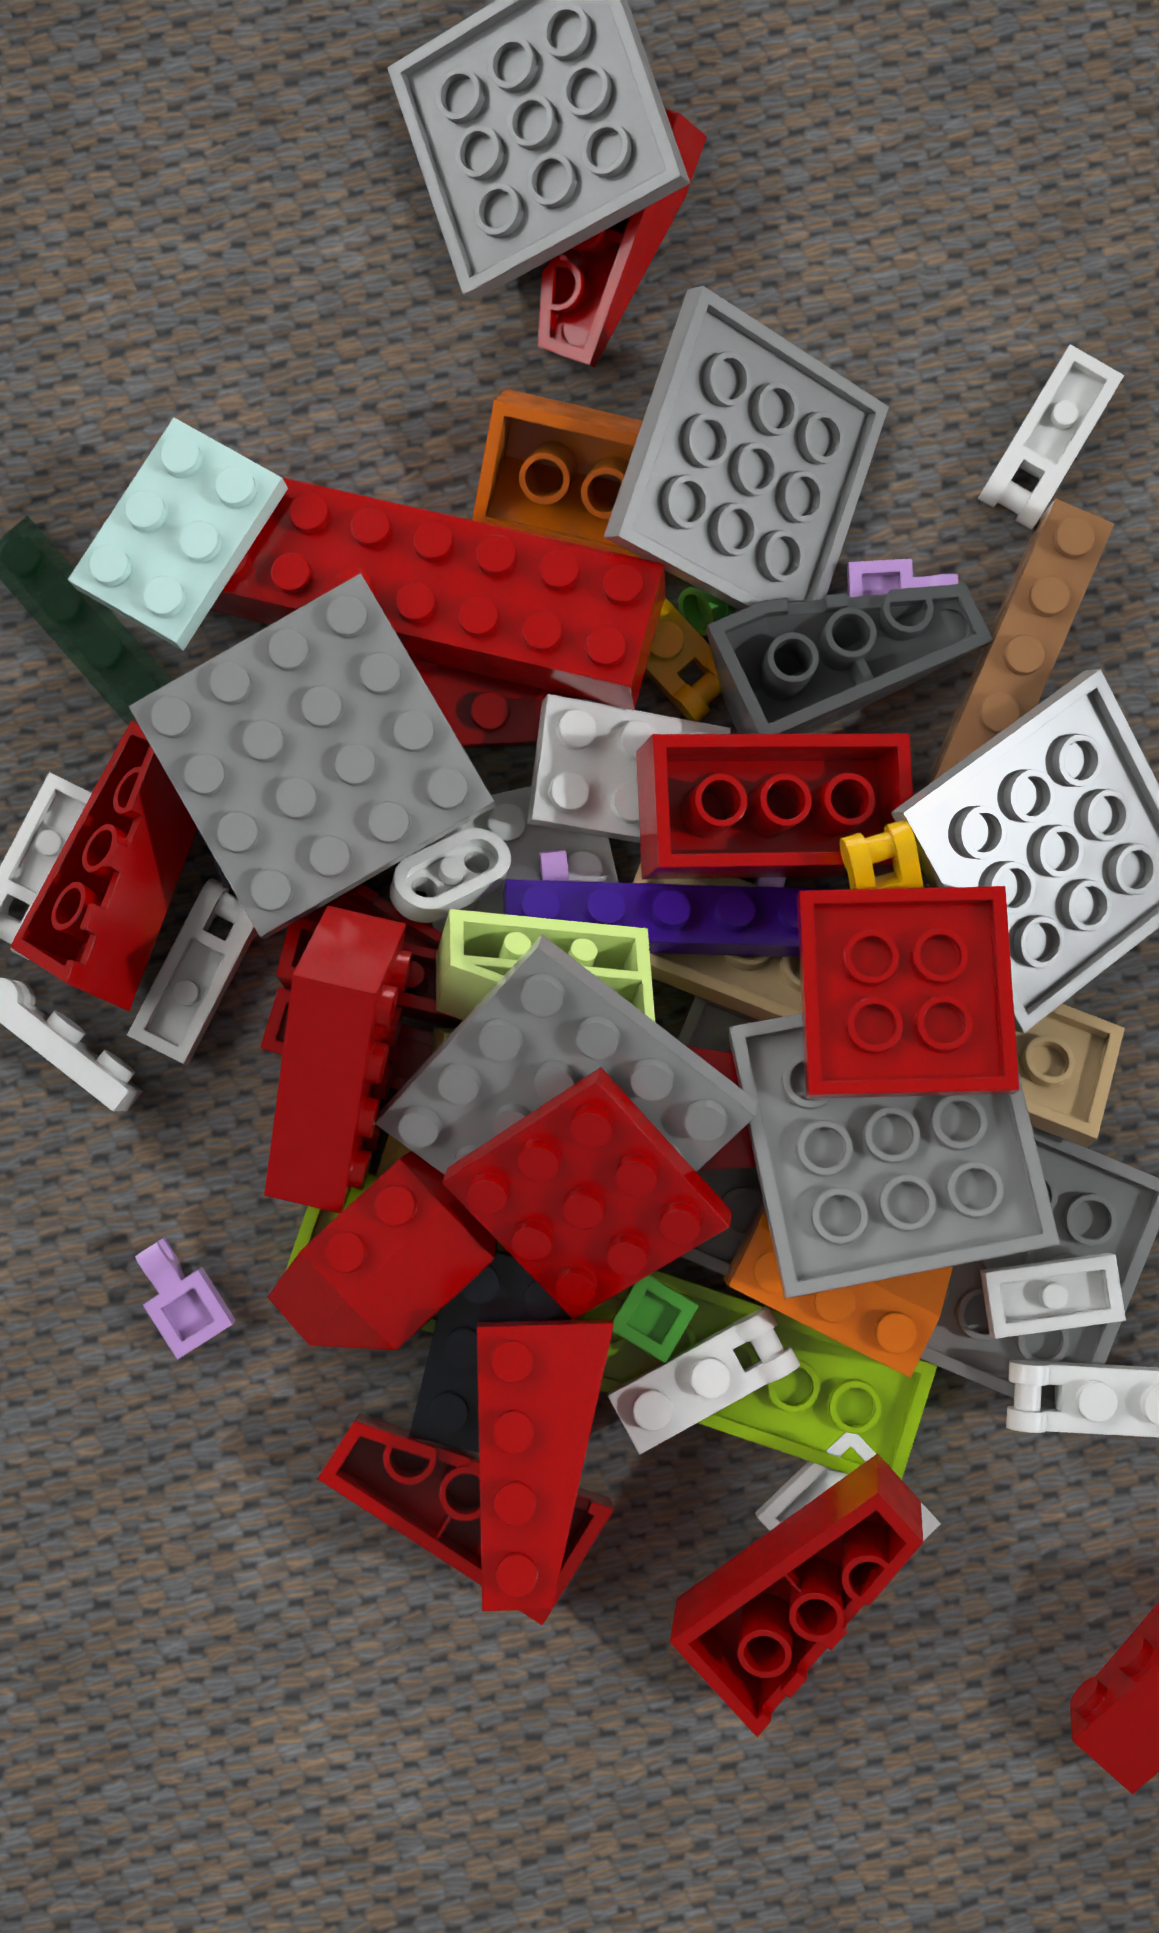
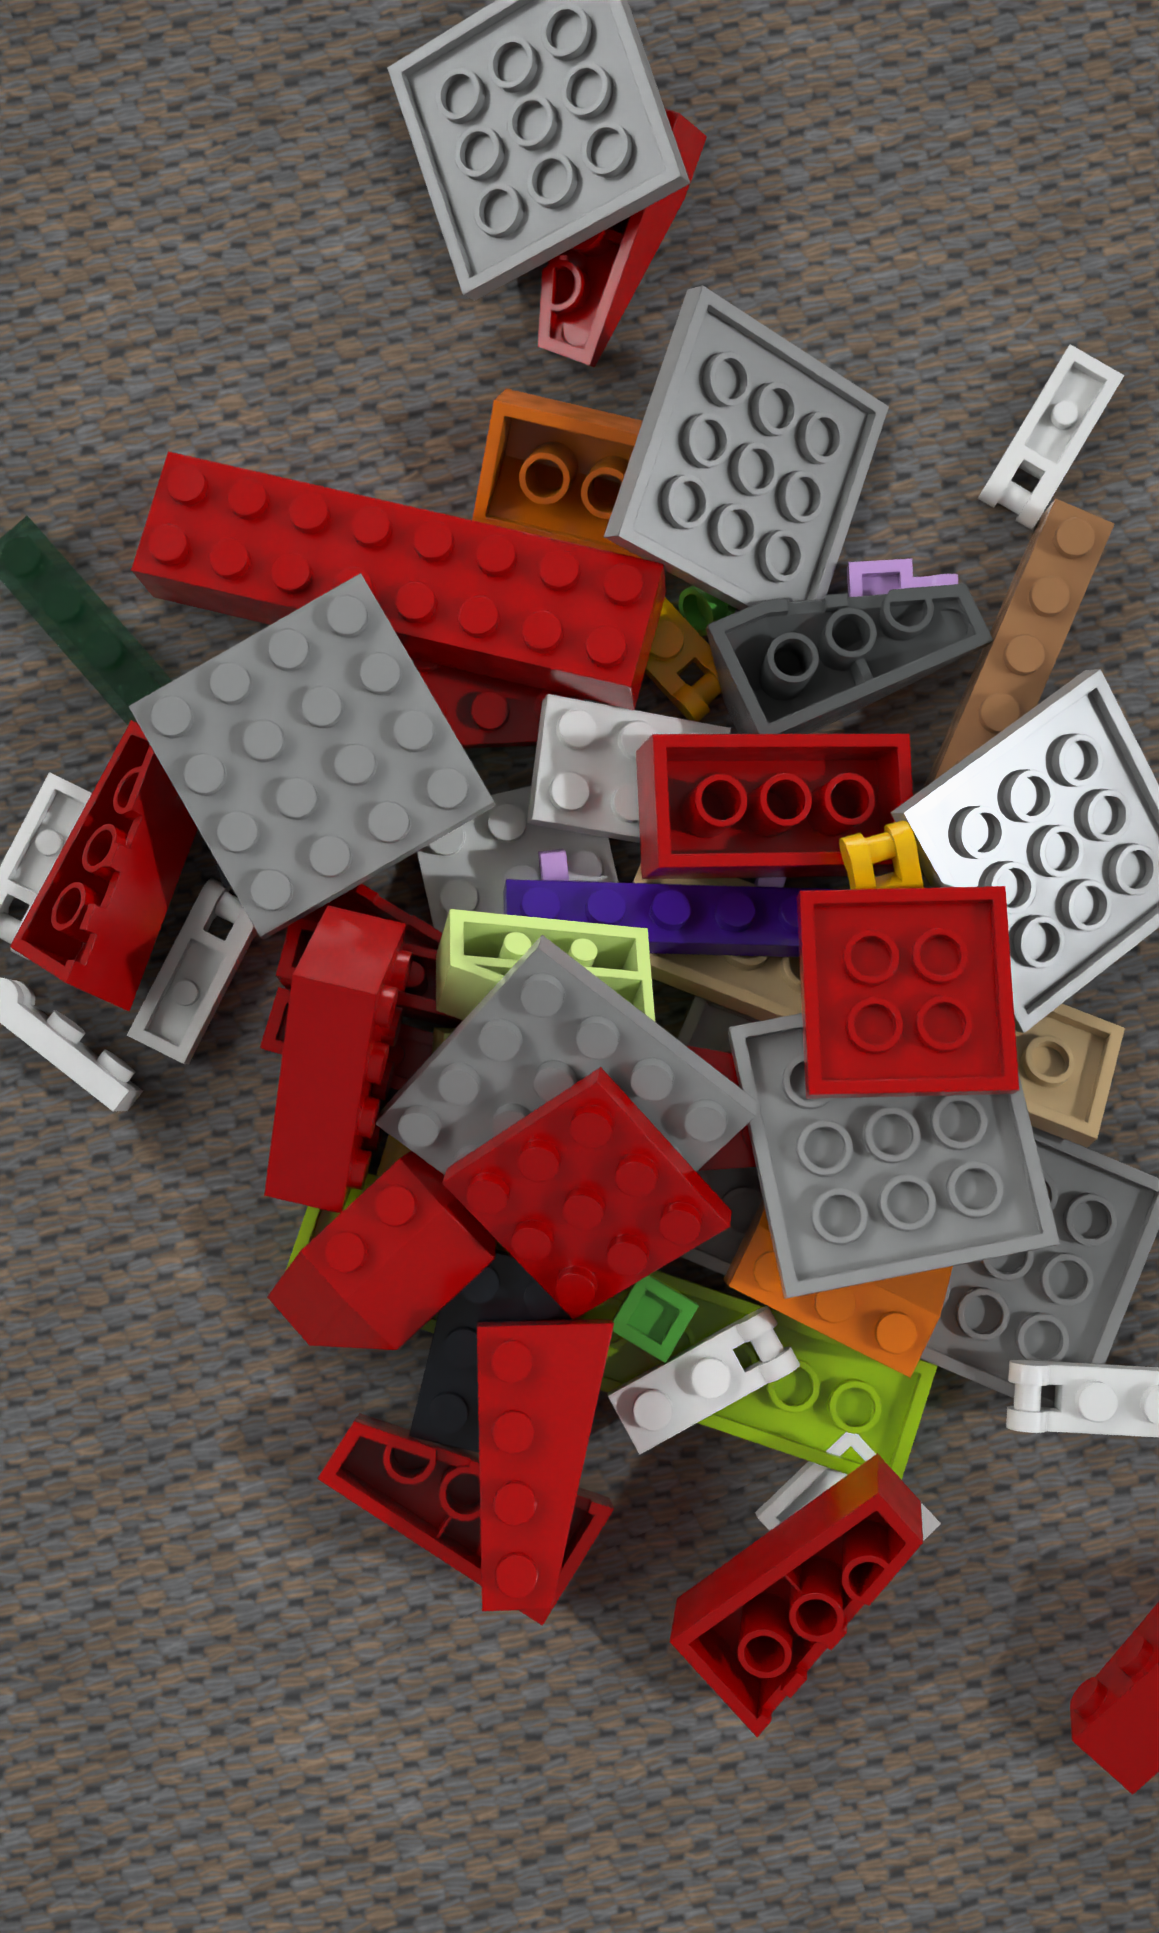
light aqua plate [68,418,288,651] -> none
lavender plate [135,1237,236,1360] -> none
white plate [390,828,511,923] -> none
white plate [980,1253,1126,1339] -> none

